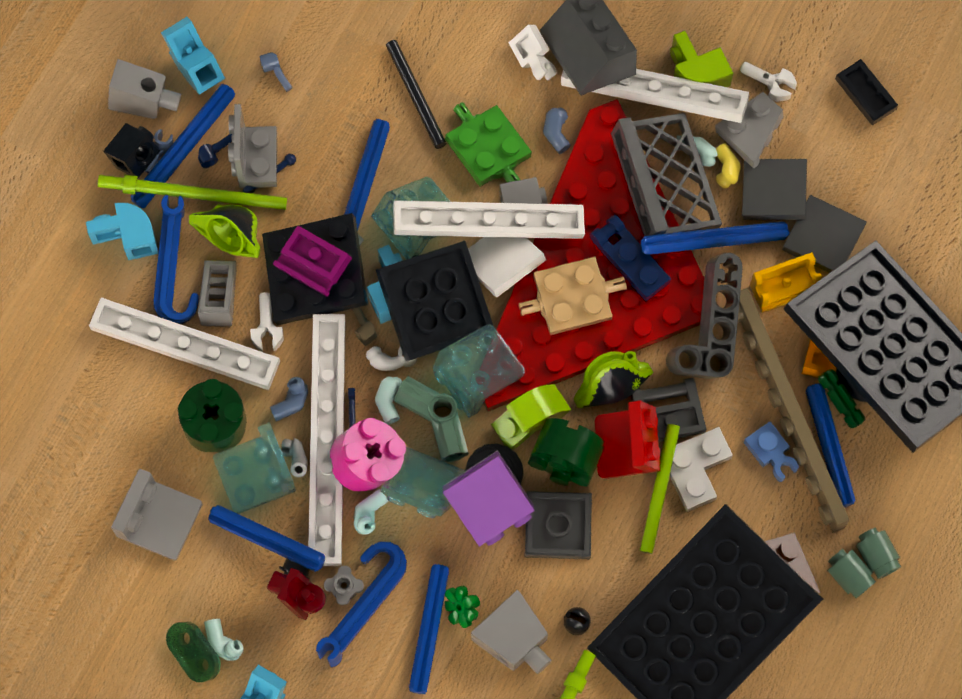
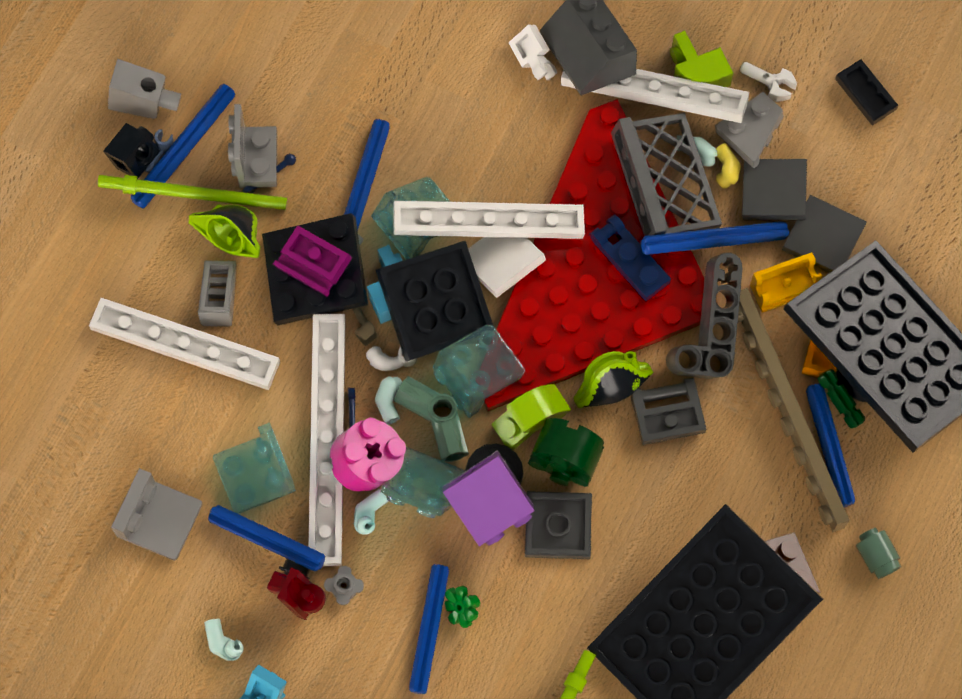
medium azure brick [86,203,159,260] -> none
blue piece [153,195,199,324] -> none
medium azure brick [161,17,225,95] -> none
clear green plate [166,621,221,682] -> none
dark green brick [178,379,247,453] -> none
dark blue hand [198,134,232,168] -> none
white bar [250,292,284,352] -> none
sand blue hand [260,52,293,92] -> none
sand blue arm [270,377,308,422] -> none
light grey arm [281,438,308,477] -> none
blue piece [316,542,407,667] -> none
black bar [386,40,447,149] -> none
bright green plate [445,102,532,187] -> none
light grey torso [471,590,552,674] -> none
light grey brick [499,177,548,204] -> none
tan plate [519,257,627,335] -> none
sand blue arm [543,107,571,154] -> none
black hinge [564,607,591,635] -> none
red bracket [594,400,660,479] -> none
lime bar [640,424,680,554] -> none
white plate [660,427,733,512] -> none
medium blue plate [743,421,799,482] -> none
sand green brick [827,549,876,598] -> none

